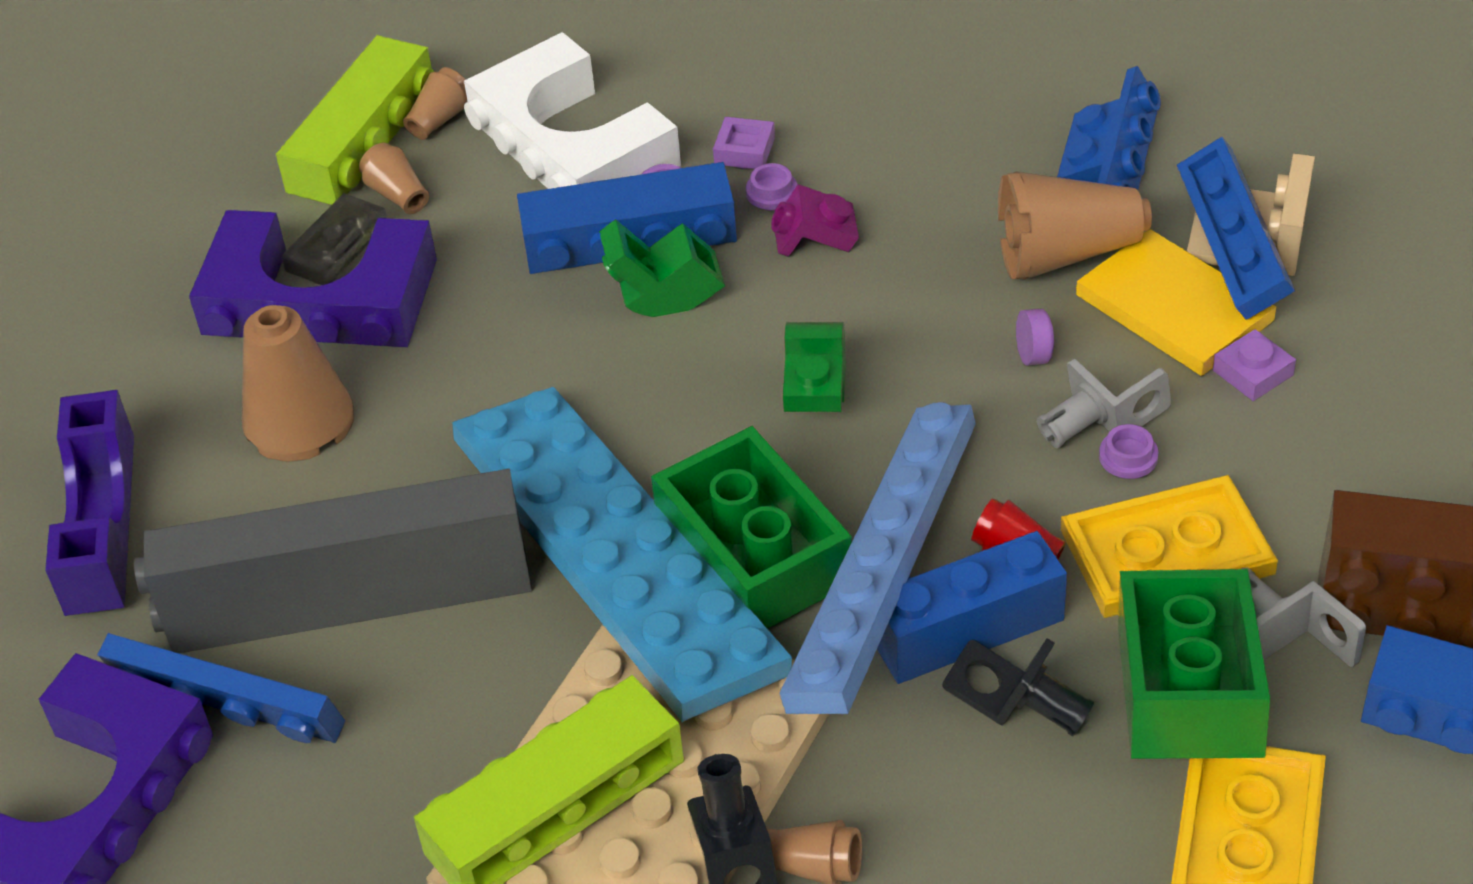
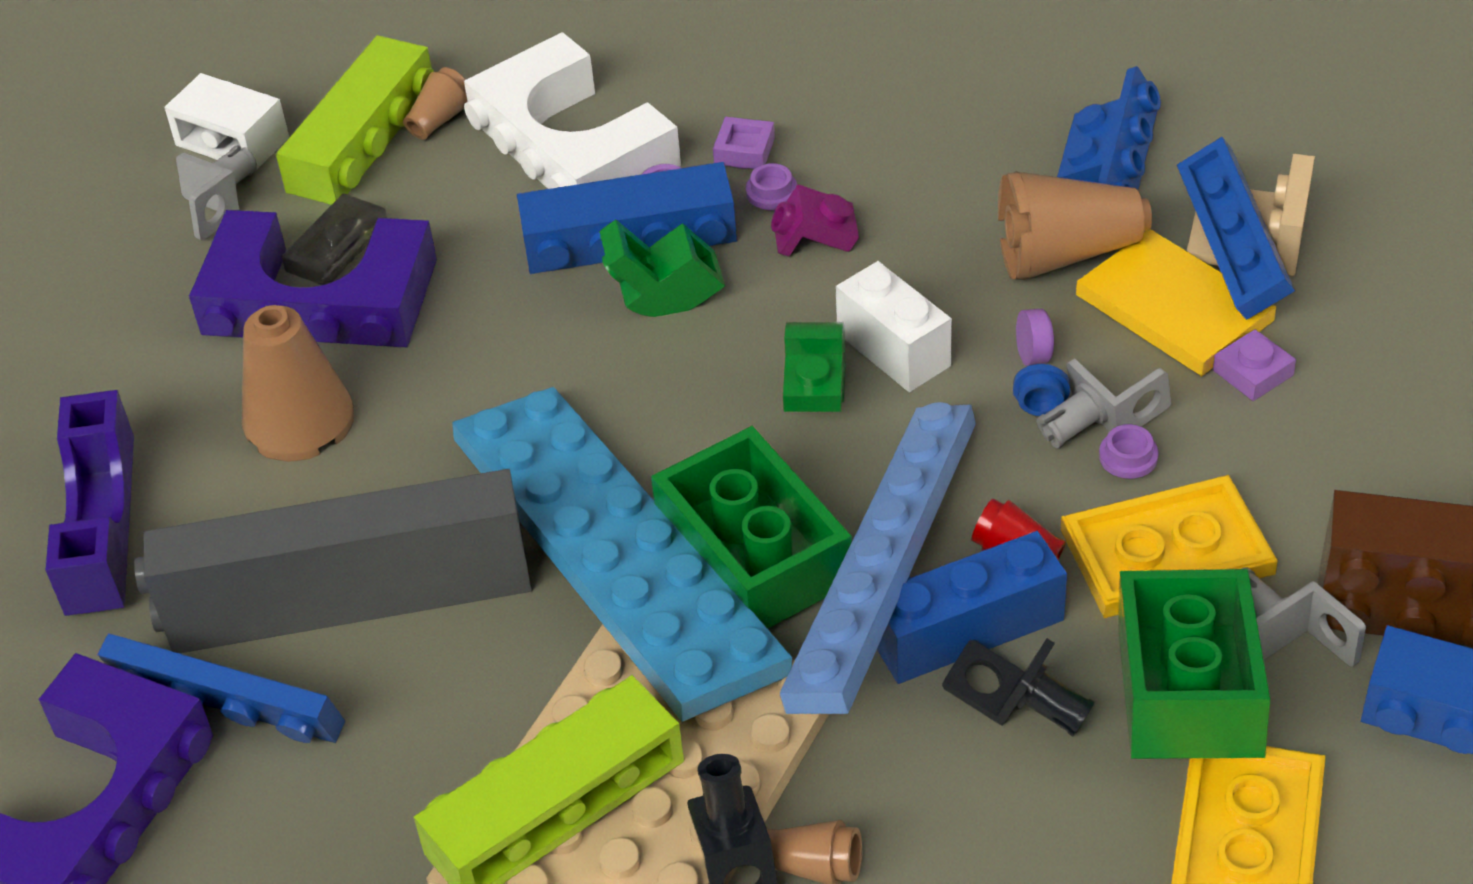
medium nougat cone [359,143,429,214] -> none
none -> white brick [164,73,290,169]
none -> light grey bracket [176,145,257,240]
none -> white brick [836,261,952,392]
none -> blue plate [1013,364,1070,416]

